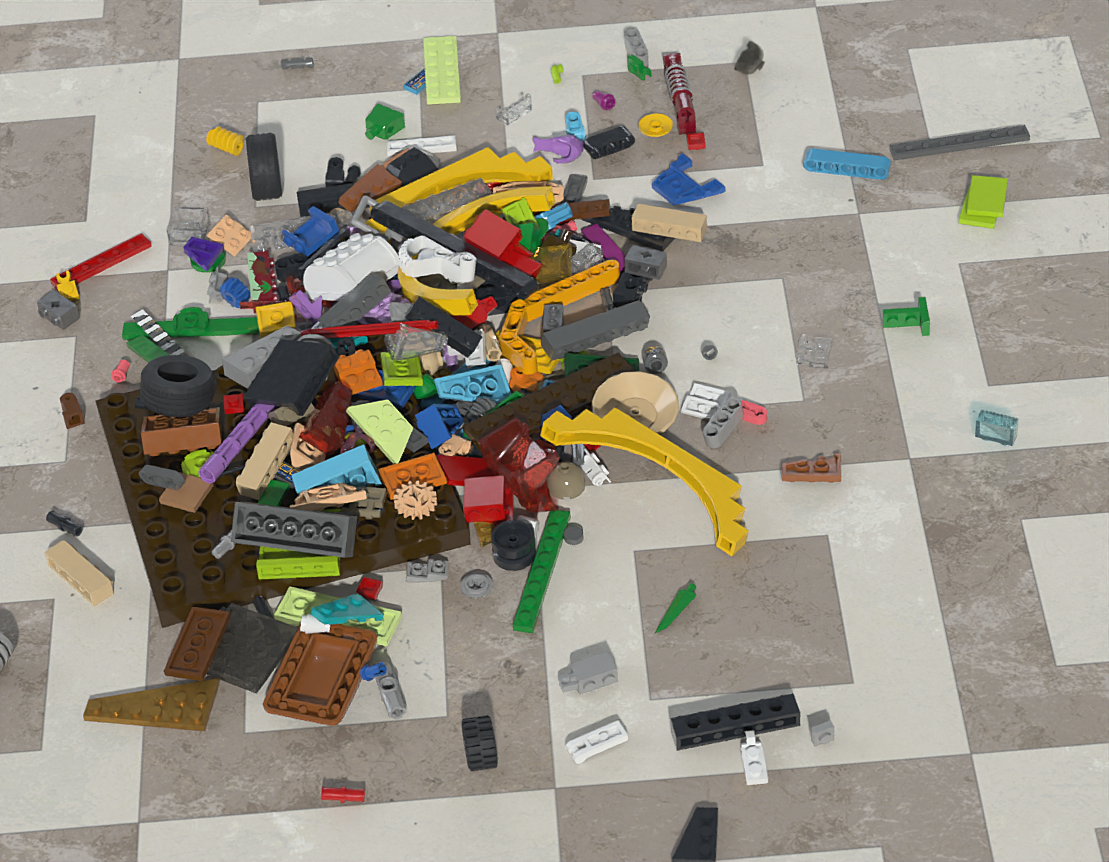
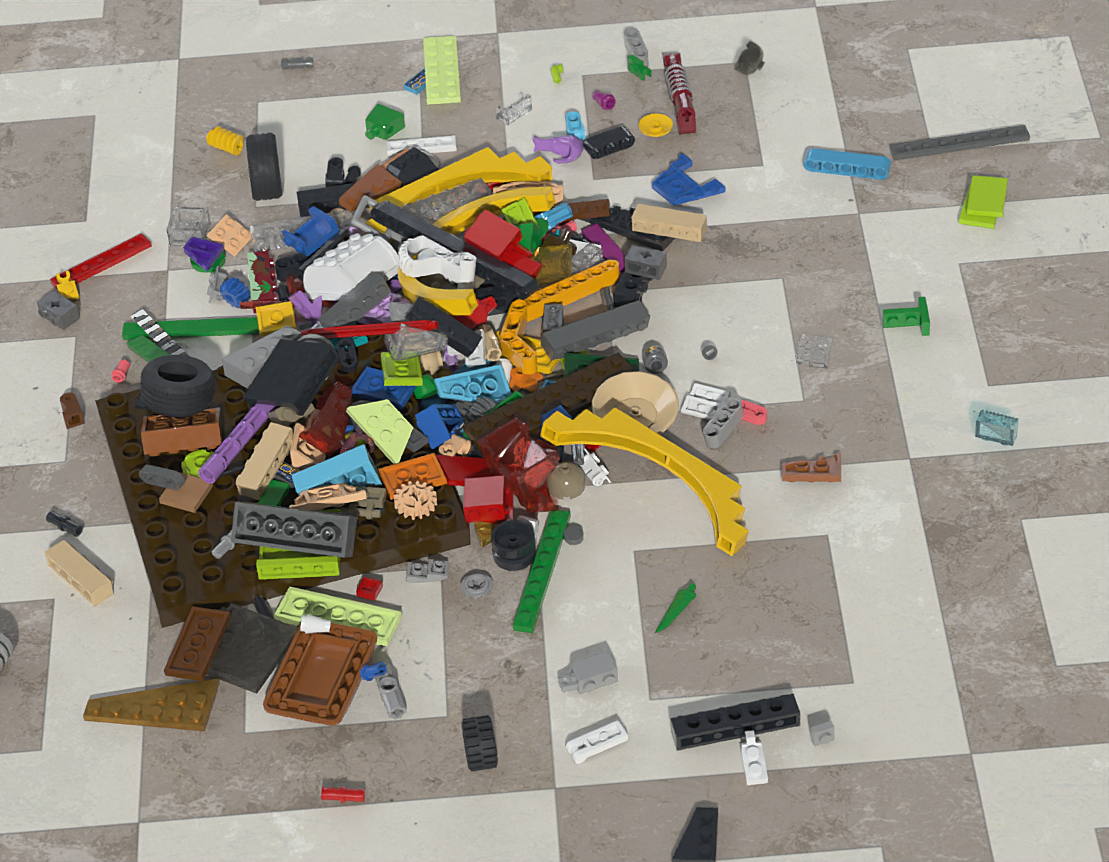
green tile [173,307,210,336] -> none
red plate [223,394,244,414] -> none
teal wing [311,594,384,625] -> none
orange plate [334,350,383,396] -> none
dark grey tile [560,175,588,204] -> none
red plate [687,132,706,150] -> none

